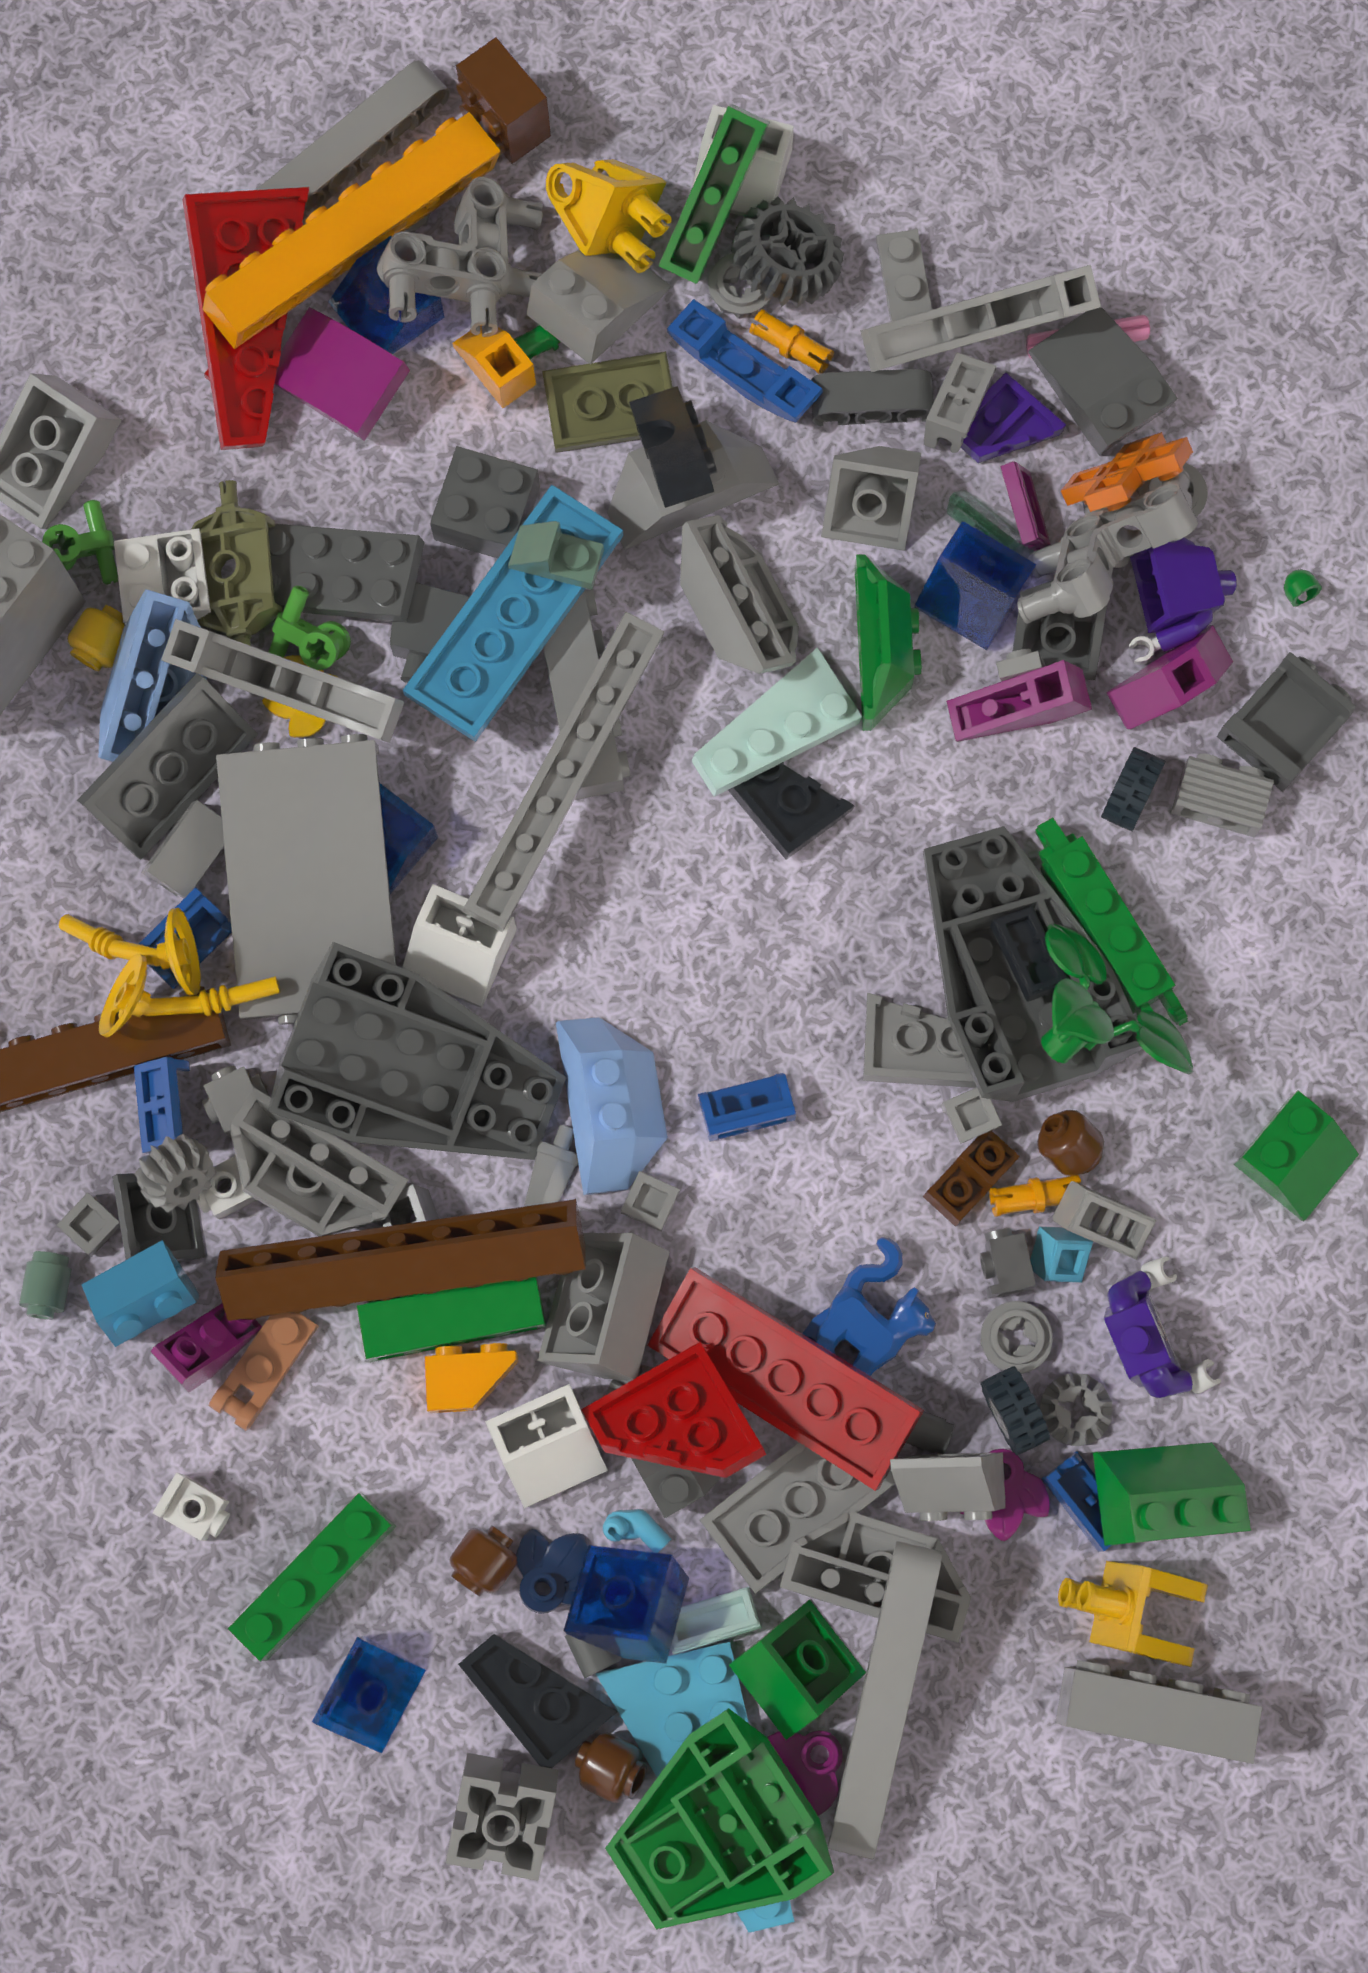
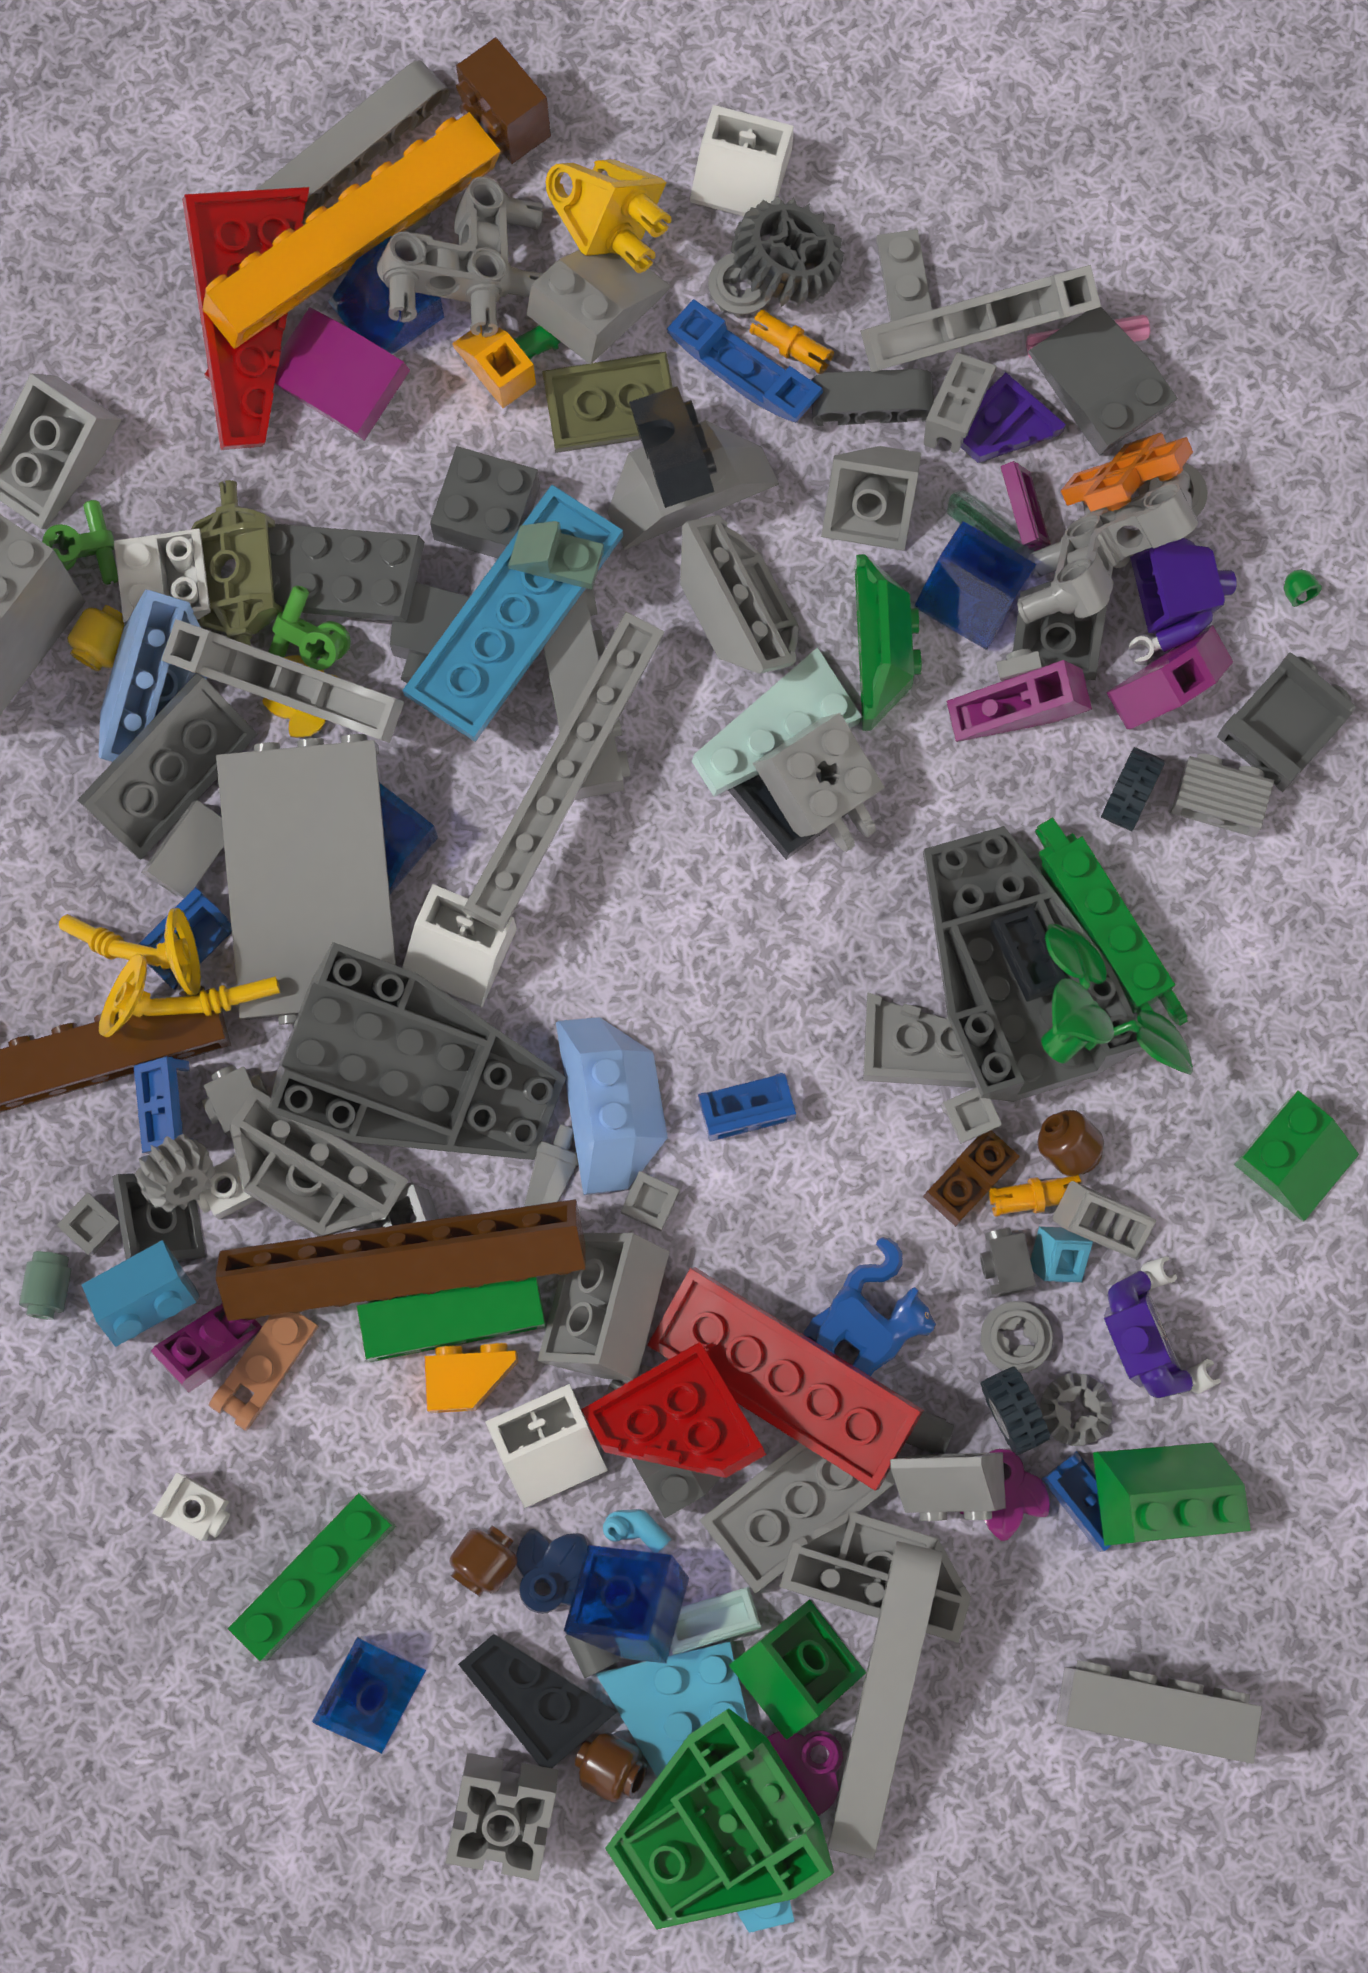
green brick [659,104,770,284] -> none
yellow piece [1058,1561,1208,1667] -> none
none -> light grey hinge [753,713,885,852]

